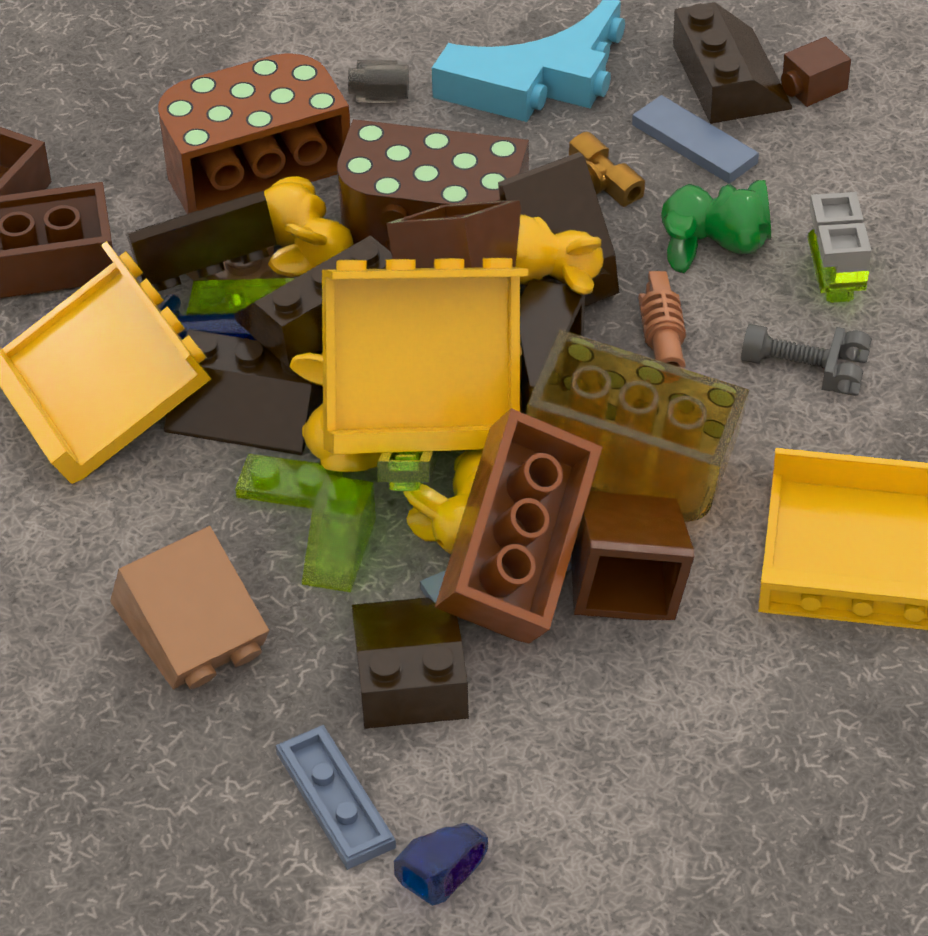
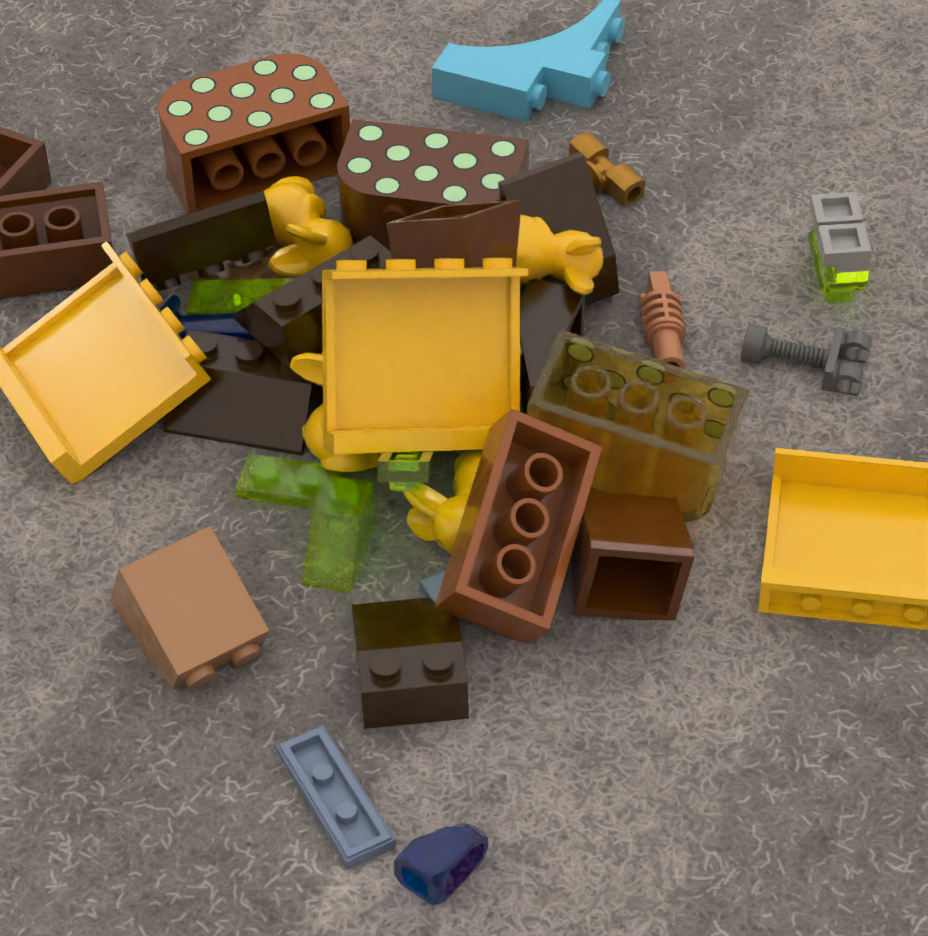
clear smoke brick [348,60,409,103] -> none
sand blue tile [632,95,759,184] -> none
green animal [661,180,771,273] -> none
dark brown slope [673,2,792,124] -> none
reddish brown brick [781,36,851,107] -> none

